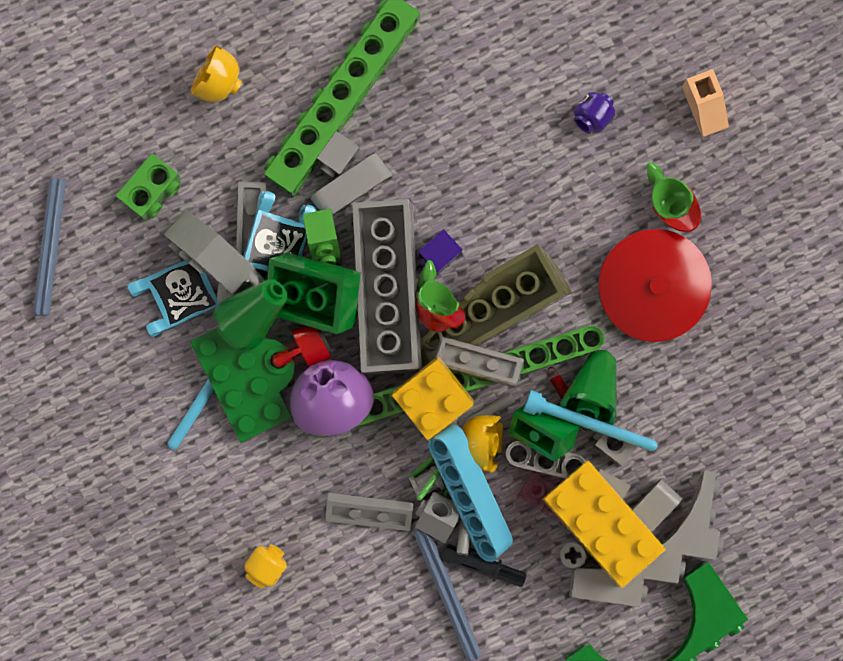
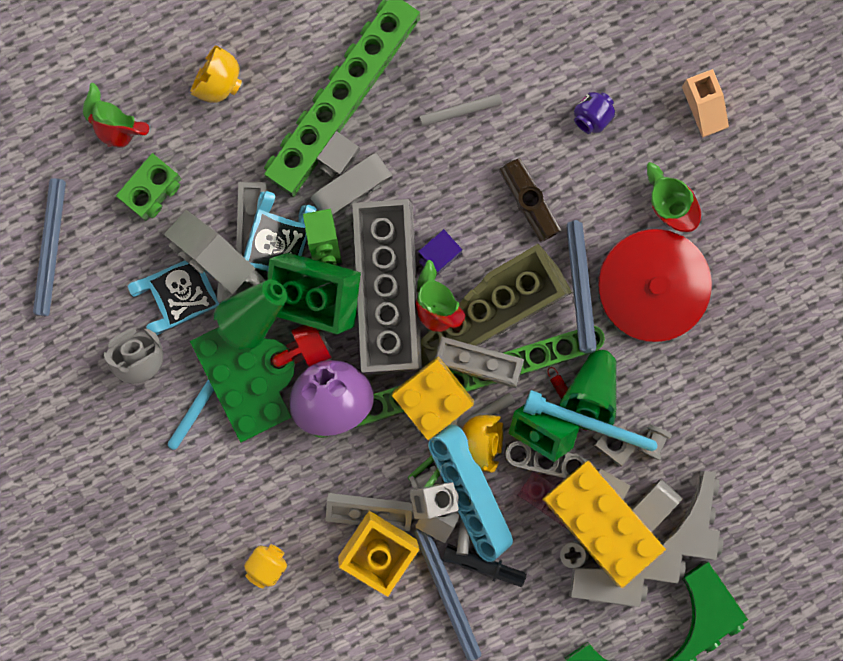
none -> hair [83,82,149,148]
none -> light grey cylinder [104,329,164,384]
none -> yellow brick [338,510,419,597]
none -> light grey brick [409,482,459,519]
none -> light grey bar [419,94,502,127]
none -> dark brown piece [499,158,562,243]
none -> sand blue axle [566,220,596,354]
none -> light grey bush [637,424,672,460]

